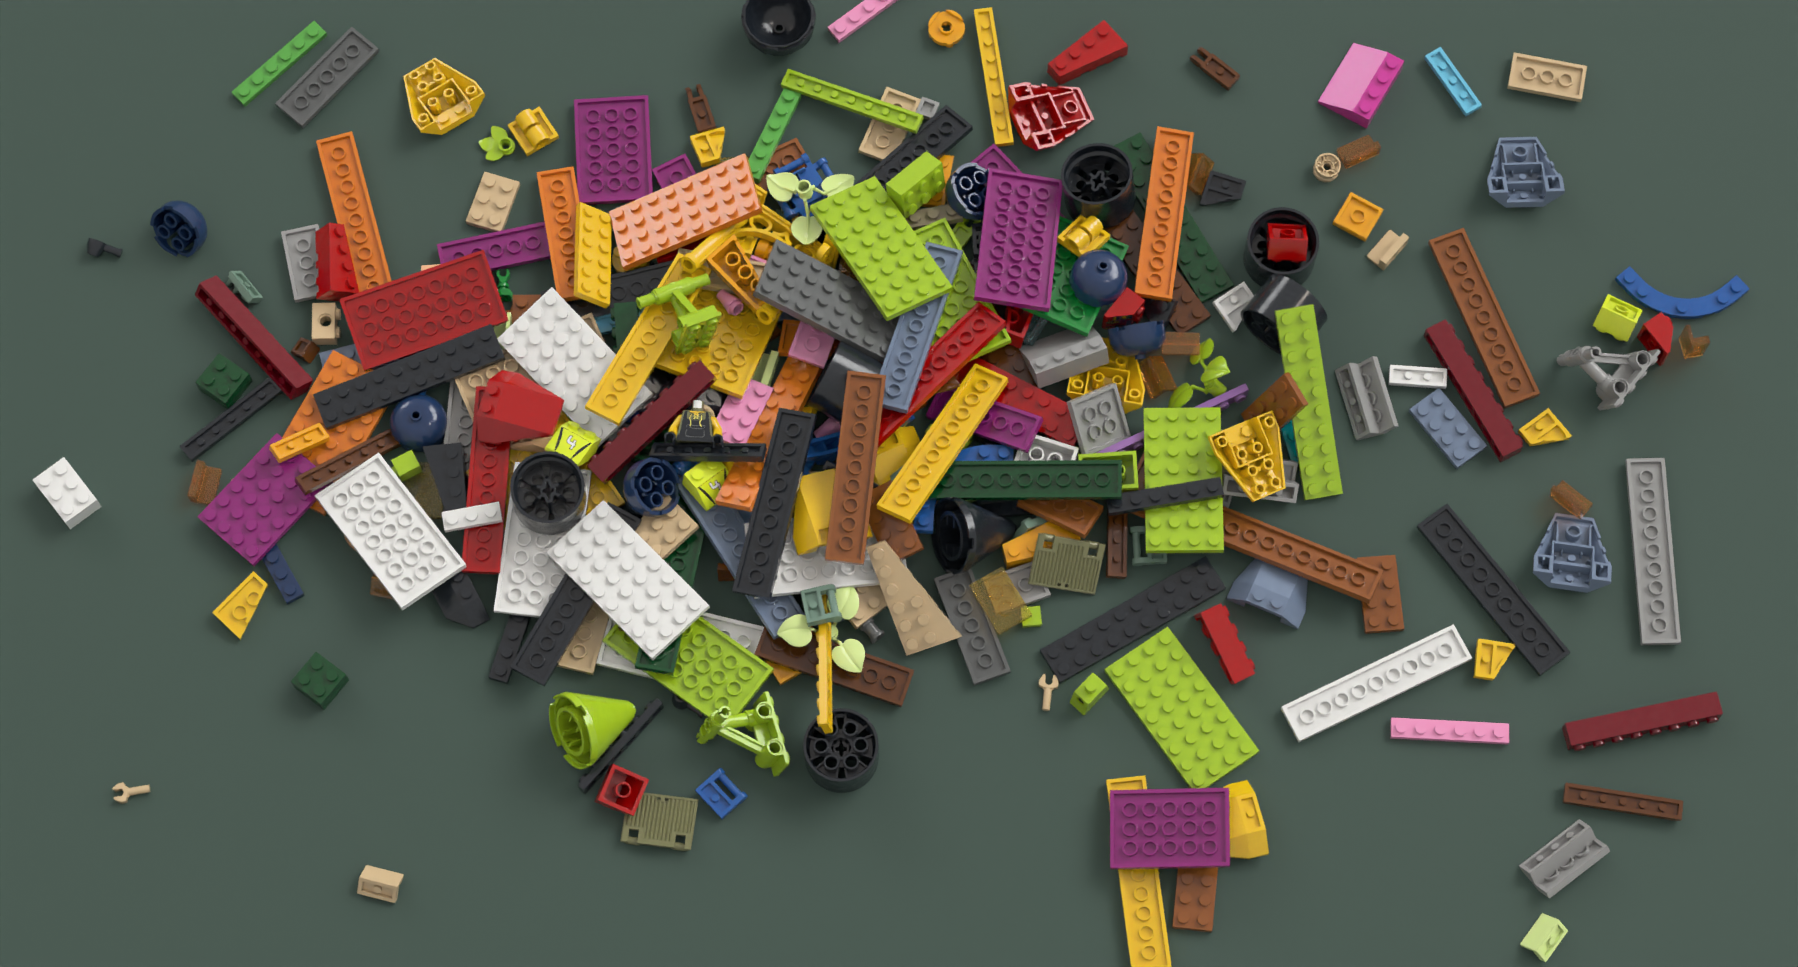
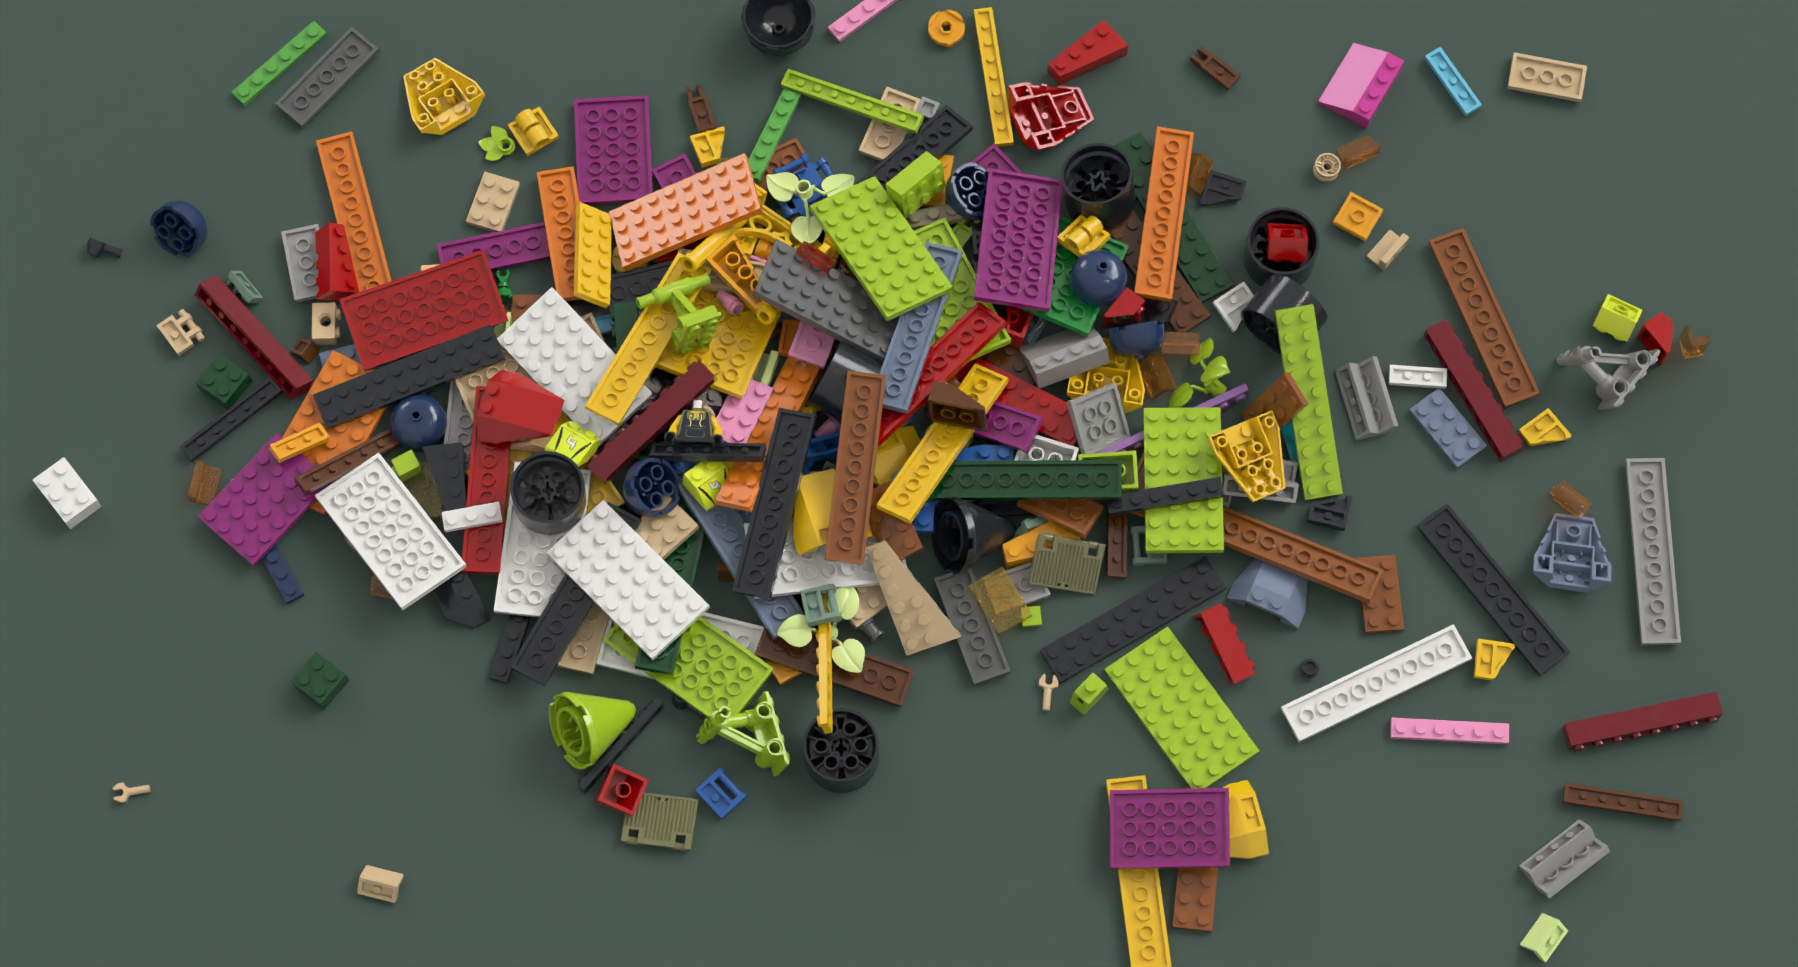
yellow wing [212,571,268,640] -> none
sand blue wedge [1487,137,1565,208] -> none
blue plate [1615,266,1750,319] -> none
none -> tan plate [157,309,205,356]
none -> clear red tile [796,241,836,274]
none -> reddish brown slope [928,381,987,432]
none -> black plate [1299,659,1319,678]
none -> black wing [1307,496,1352,531]

